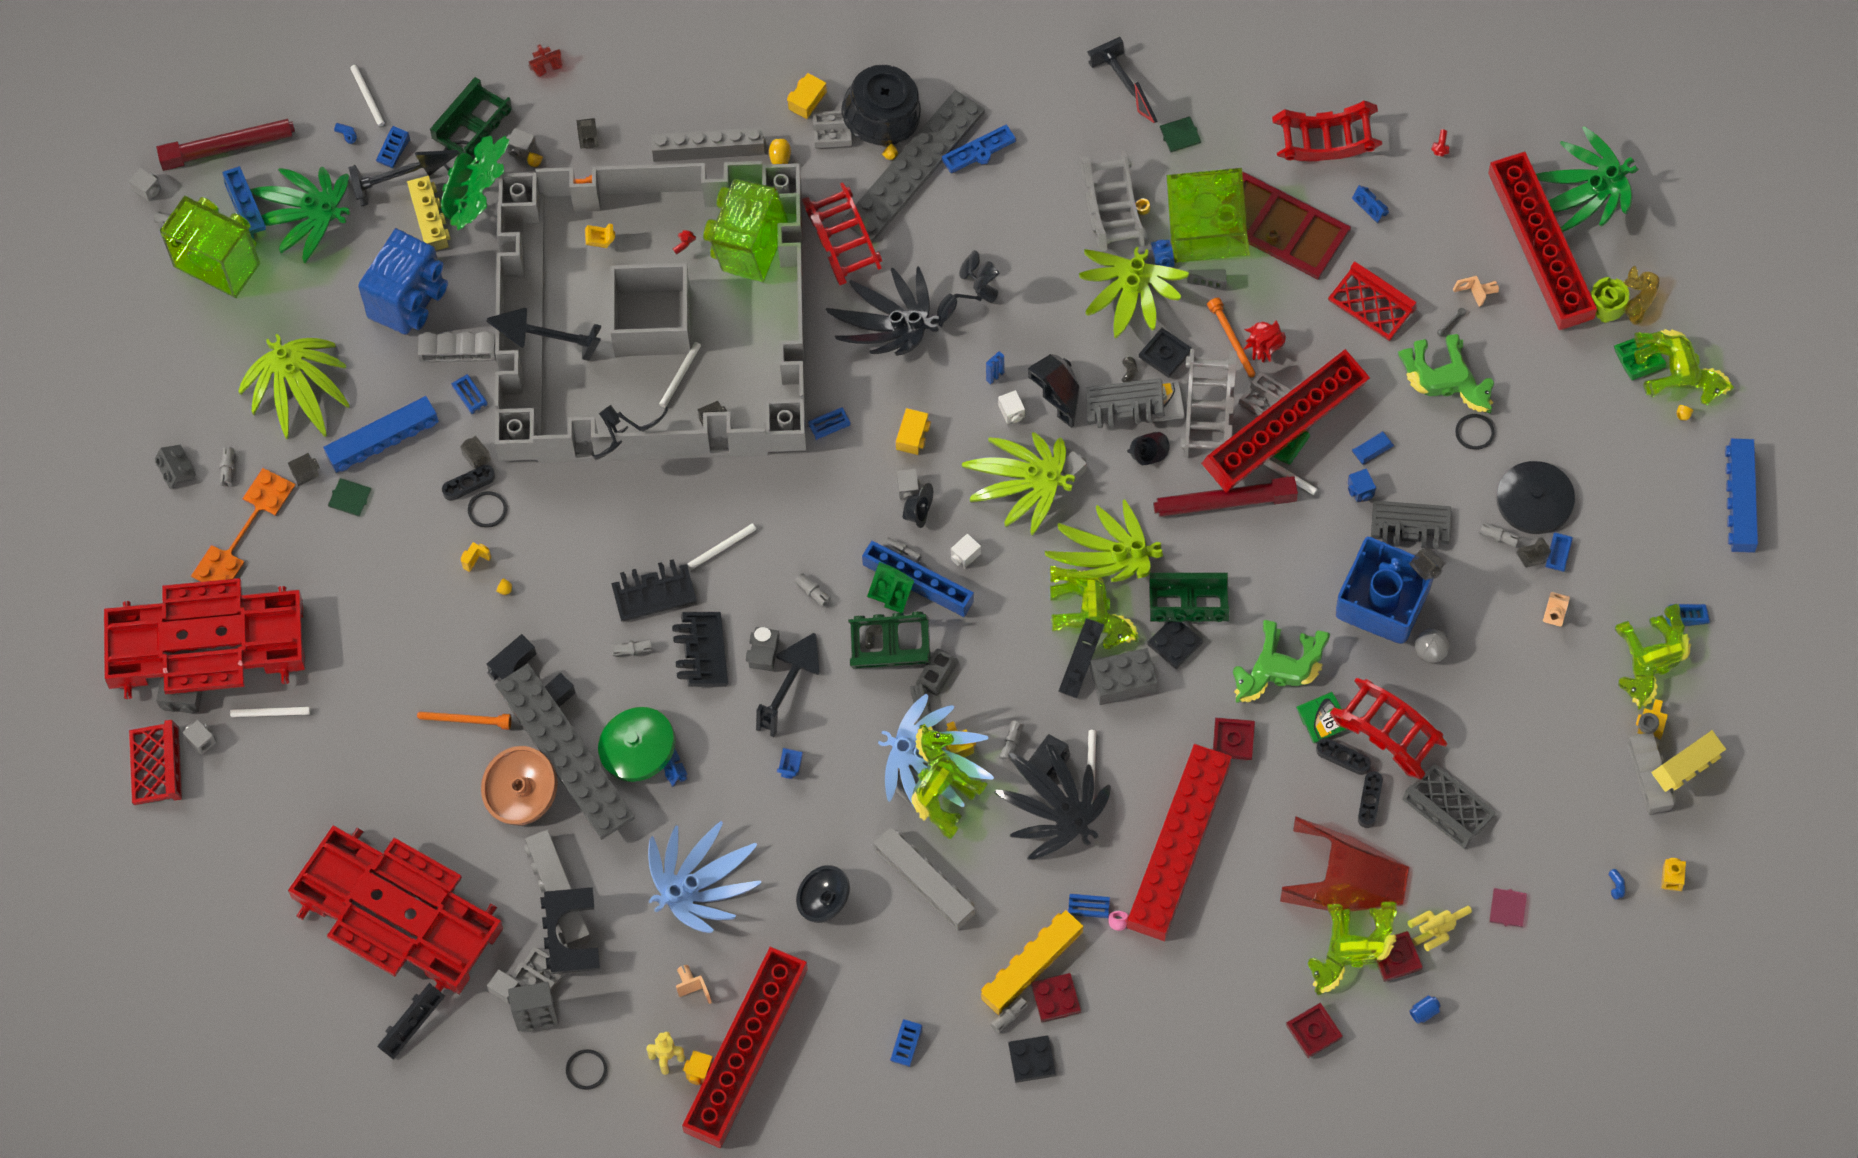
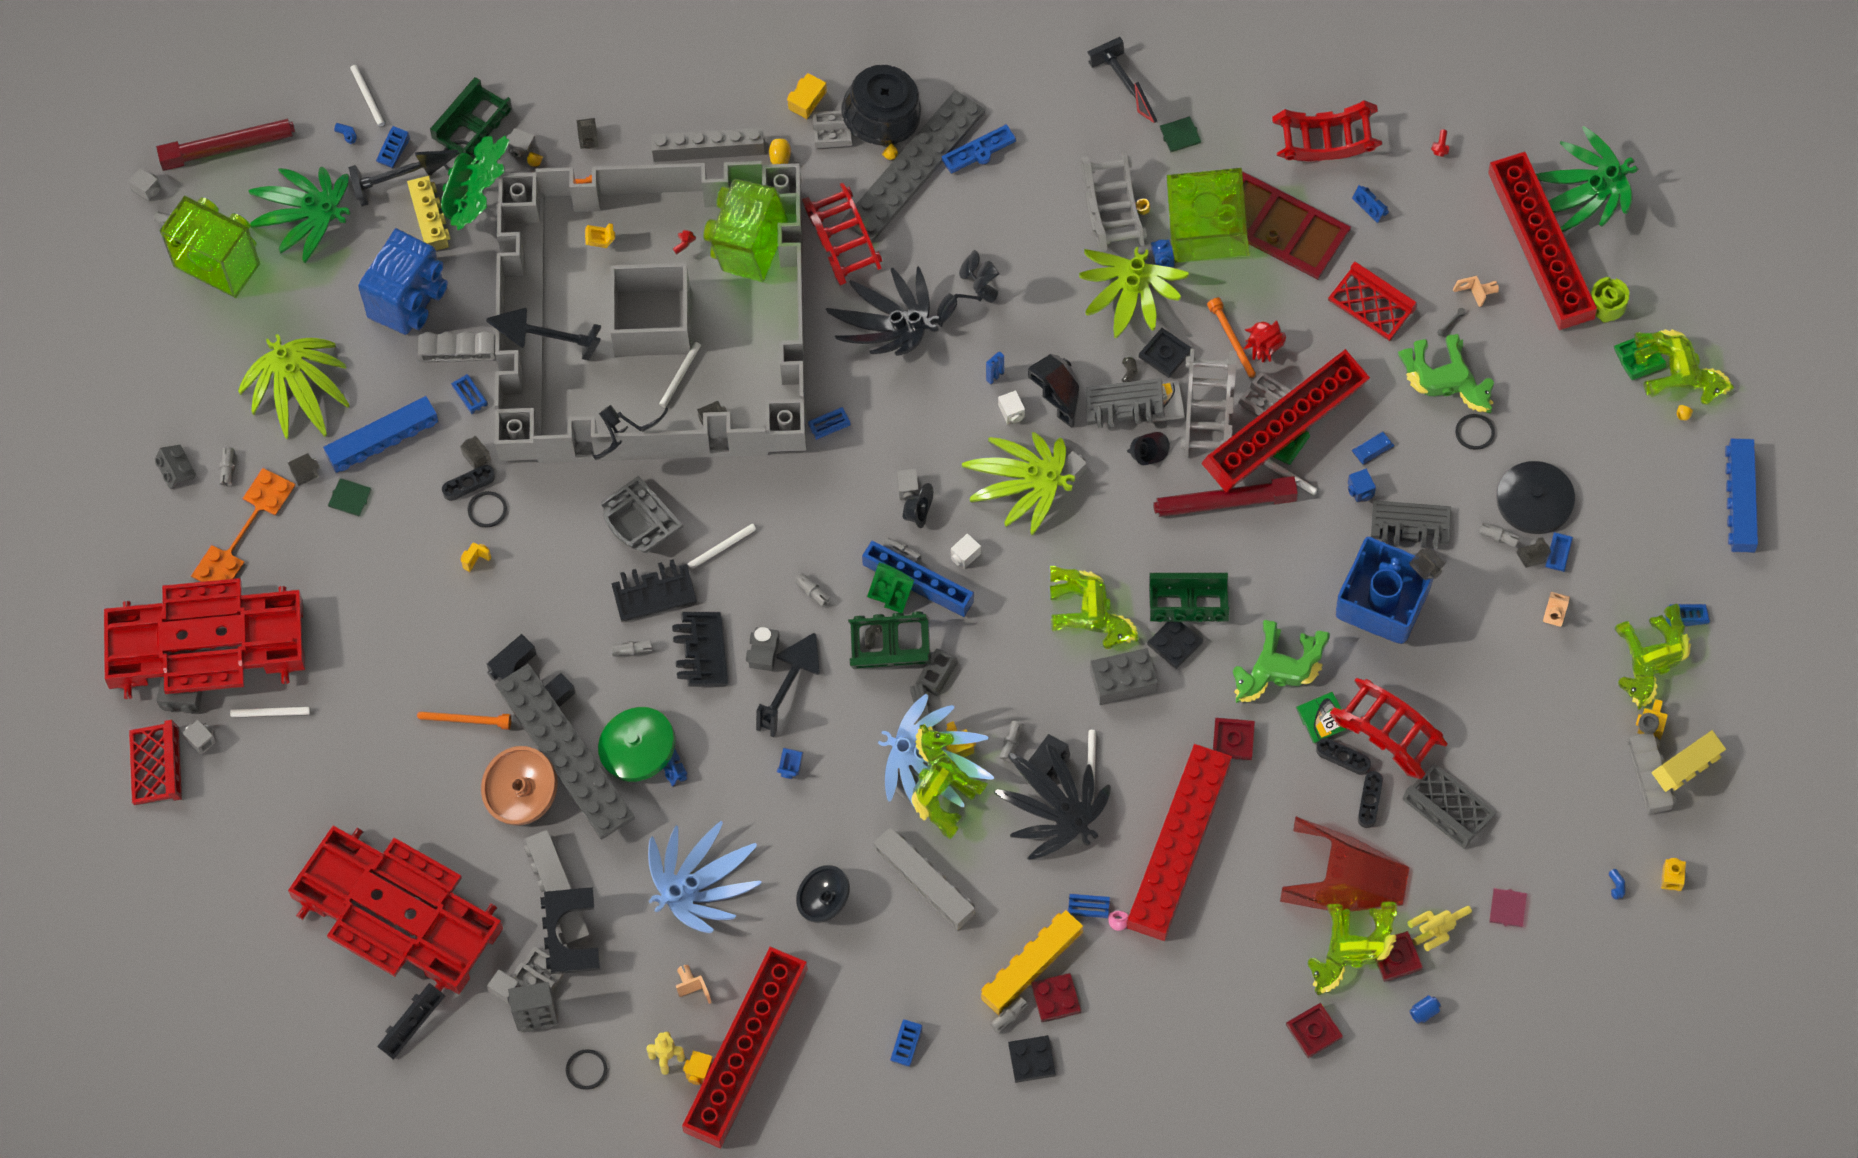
blue fence [222,166,266,243] -> none
yellow hinge [496,578,512,595] -> none
clear red hips [528,44,562,77] -> none
yellow piece [896,408,931,455] -> none
lime plant [1044,499,1163,582] -> none
black hinge [1058,618,1104,699] -> none
dark grey slope [1187,269,1226,290] -> none
light grey piece [1415,629,1450,663] -> none
clear yellow piece [1624,266,1660,325] -> none
none -> dark grey slope [601,476,683,553]

